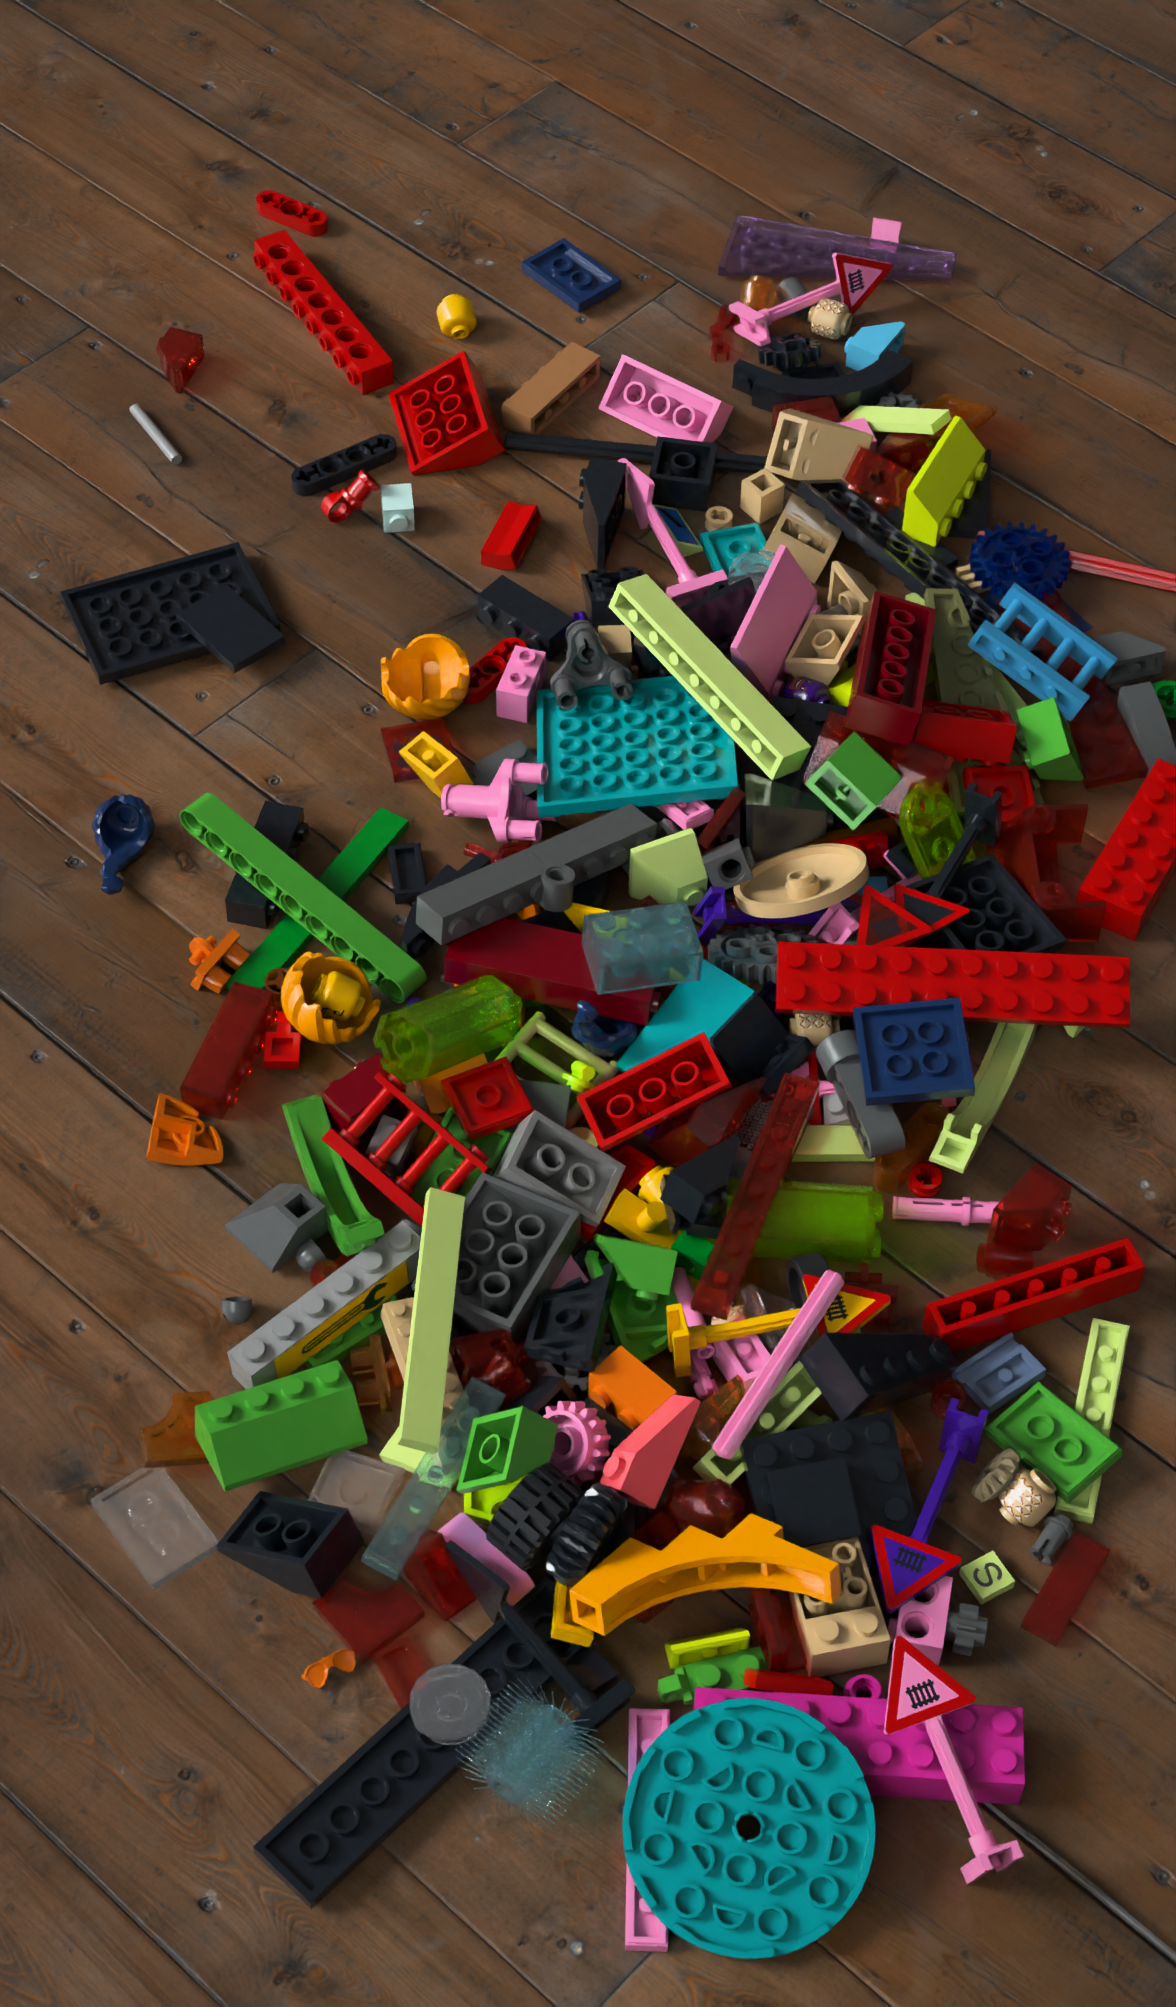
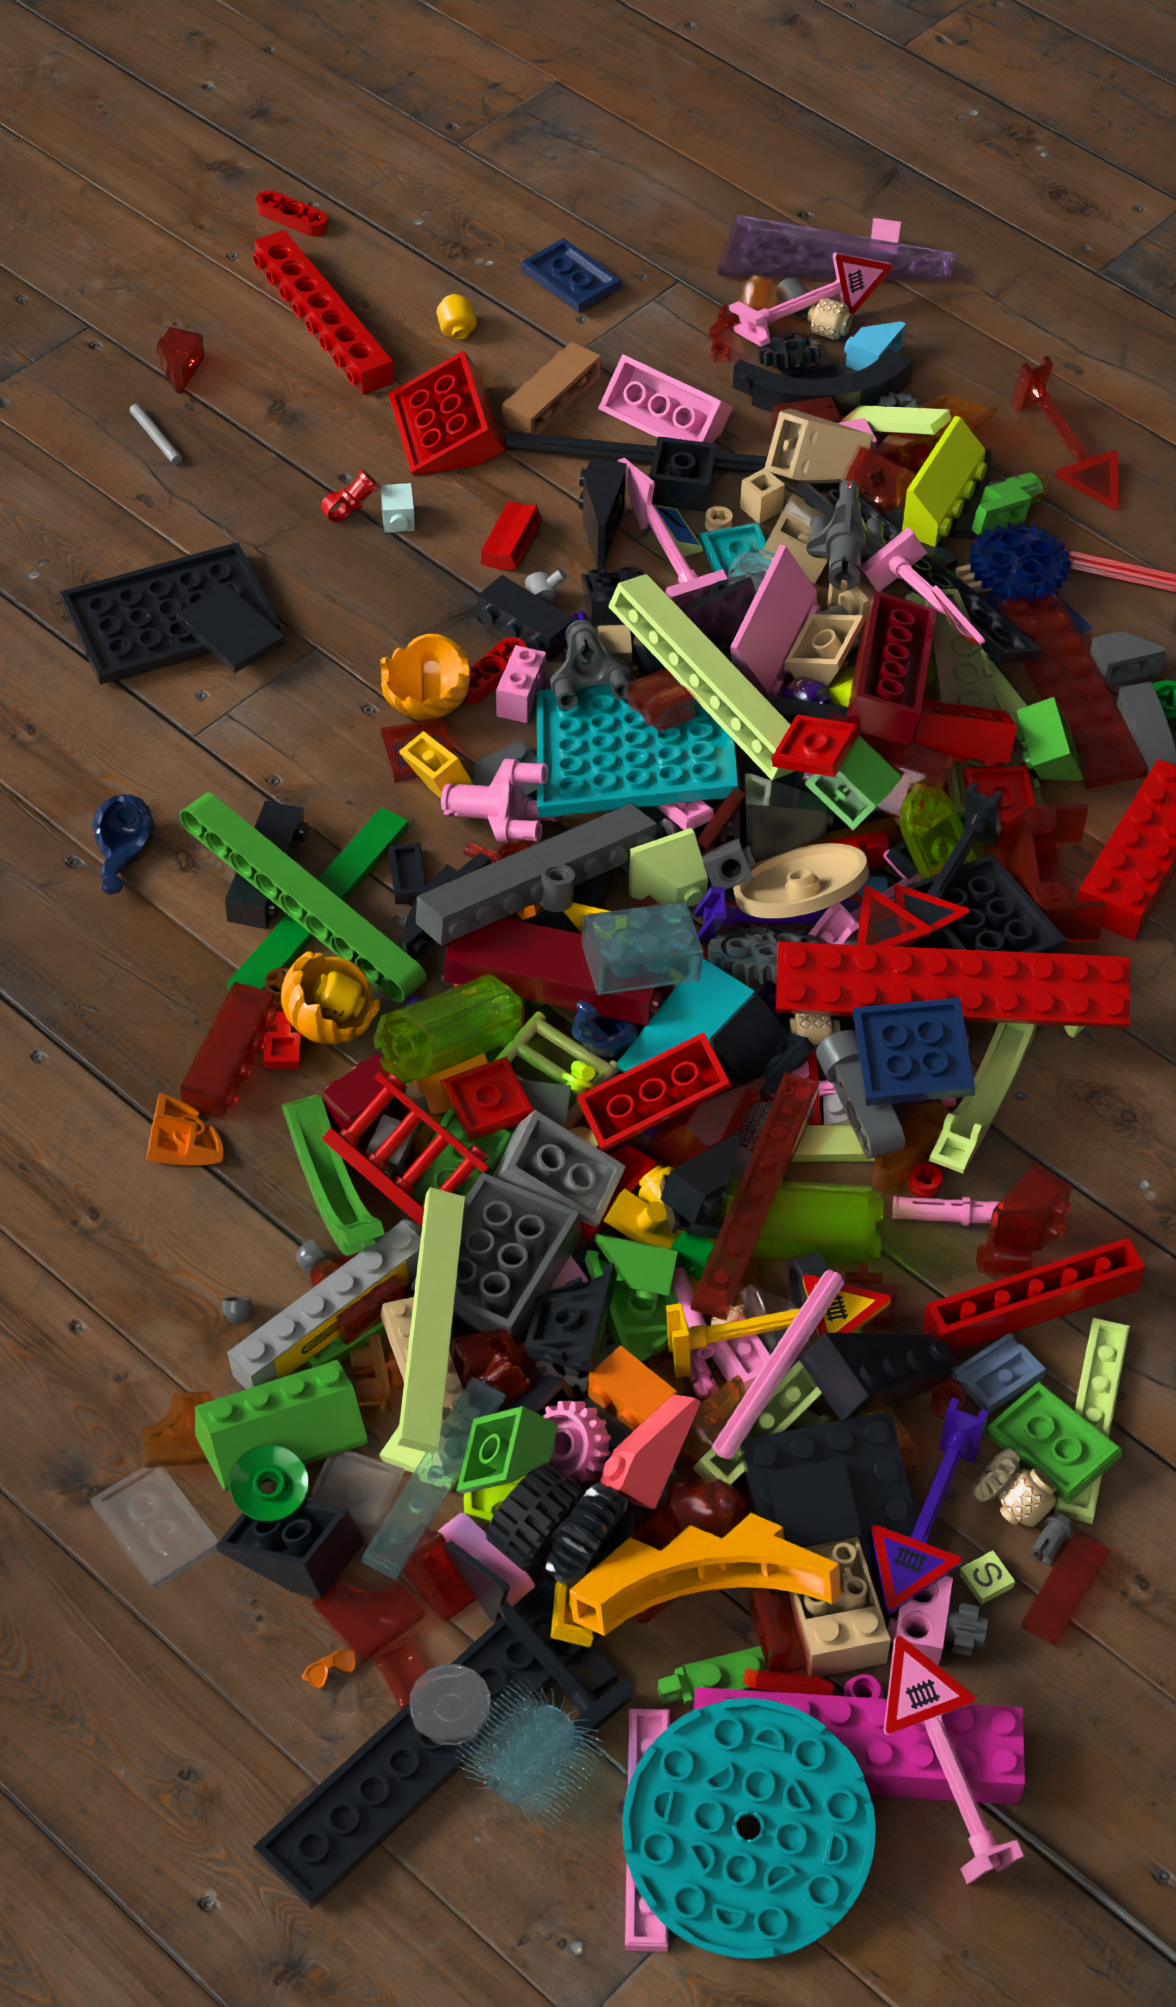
orange hips [189,928,250,994] -> none
dark grey slope [224,1183,328,1273] -> none
black beam [291,434,397,496] -> none
neon yellow slope [664,1628,750,1669] -> none
dark azure fence [967,582,1118,722] -> none
none -> green dish [229,1445,308,1522]
none -> clear red tile [336,1275,405,1346]
none -> light grey piece [525,568,567,605]
none -> clear red brick [627,669,696,732]
none -> red tile [771,715,860,777]
none -> dark grey wheel [806,480,886,590]
none -> bright pink piece [861,527,985,645]
none -> bright green plate [971,472,1050,536]
none -> clear red piece [1010,356,1119,510]

